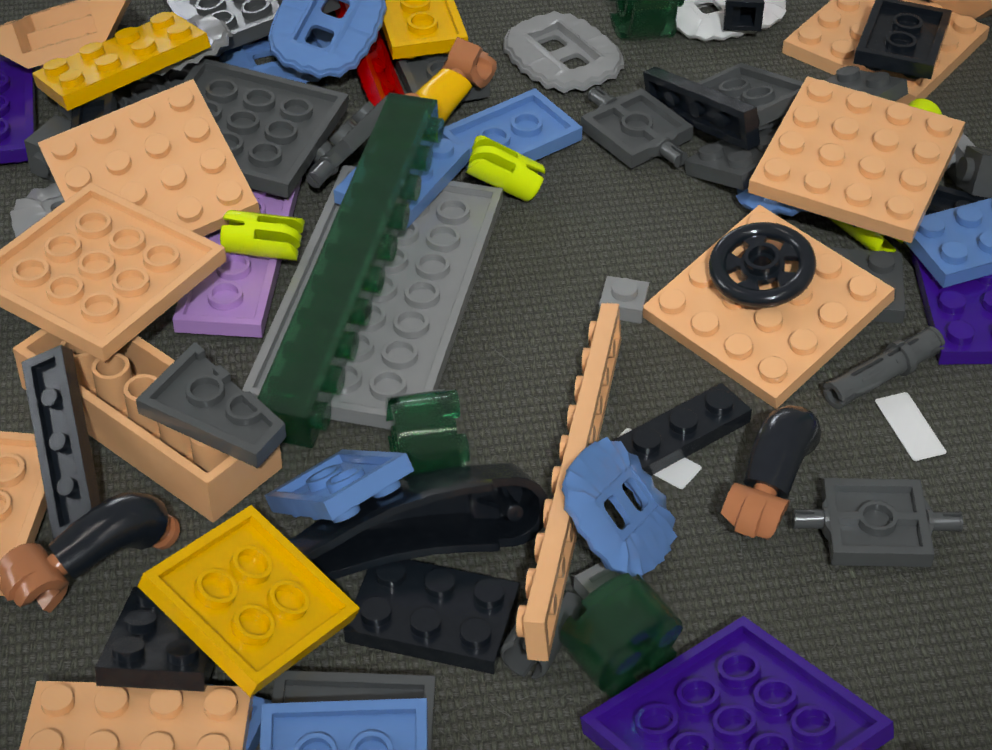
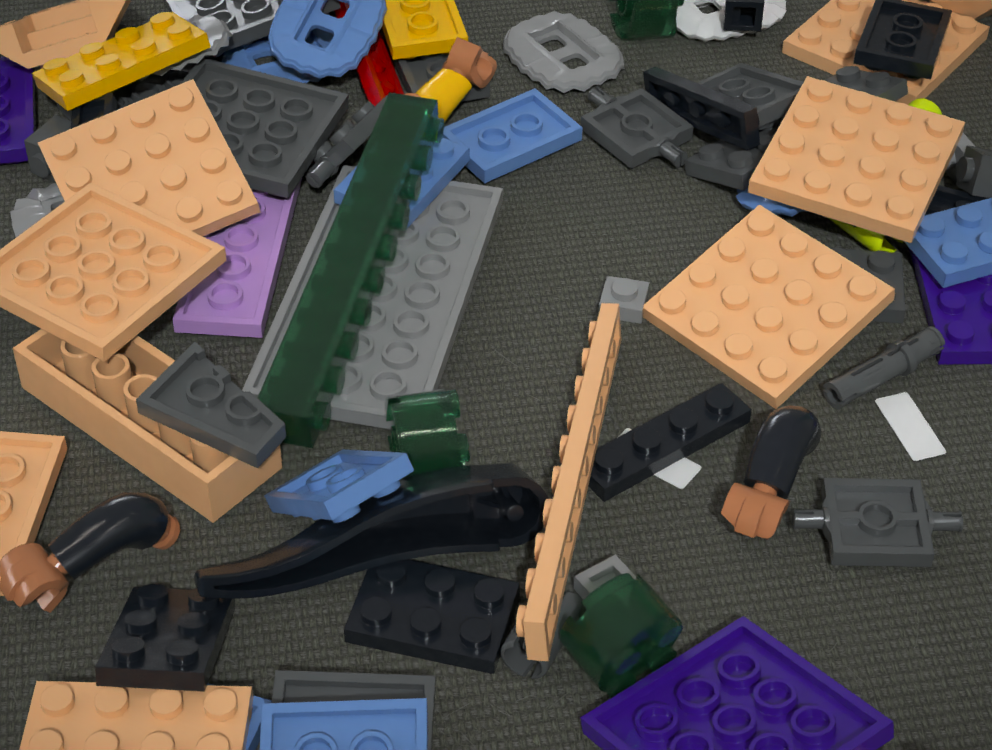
black plate [21,345,101,540] -> none
yellow plate [137,505,360,697] -> none
neon yellow arm [220,210,305,261] -> none
neon yellow arm [466,135,545,202] -> none
medium blue piece [562,437,677,577] -> none
black plate [709,222,816,308] -> none

